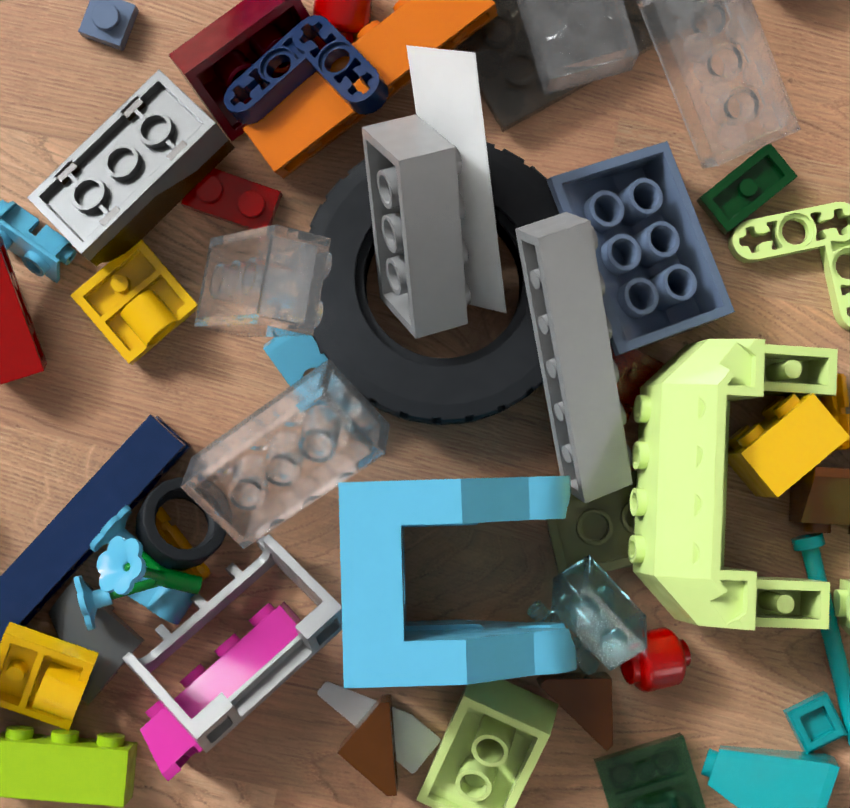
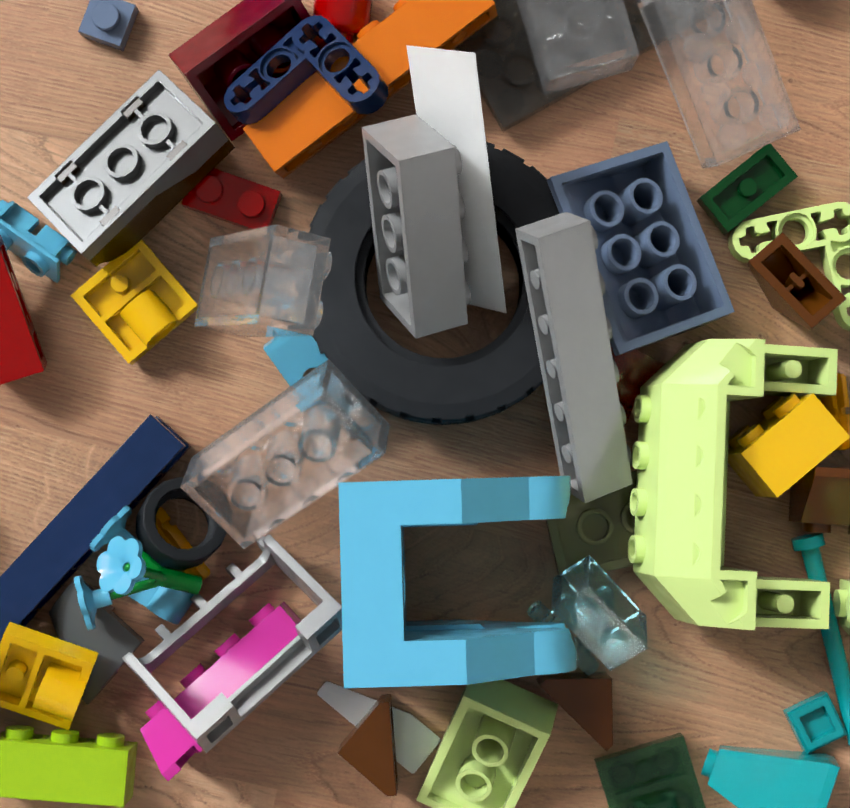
red head [619,627,691,693] -> none
none -> reddish brown slope [747,232,847,331]

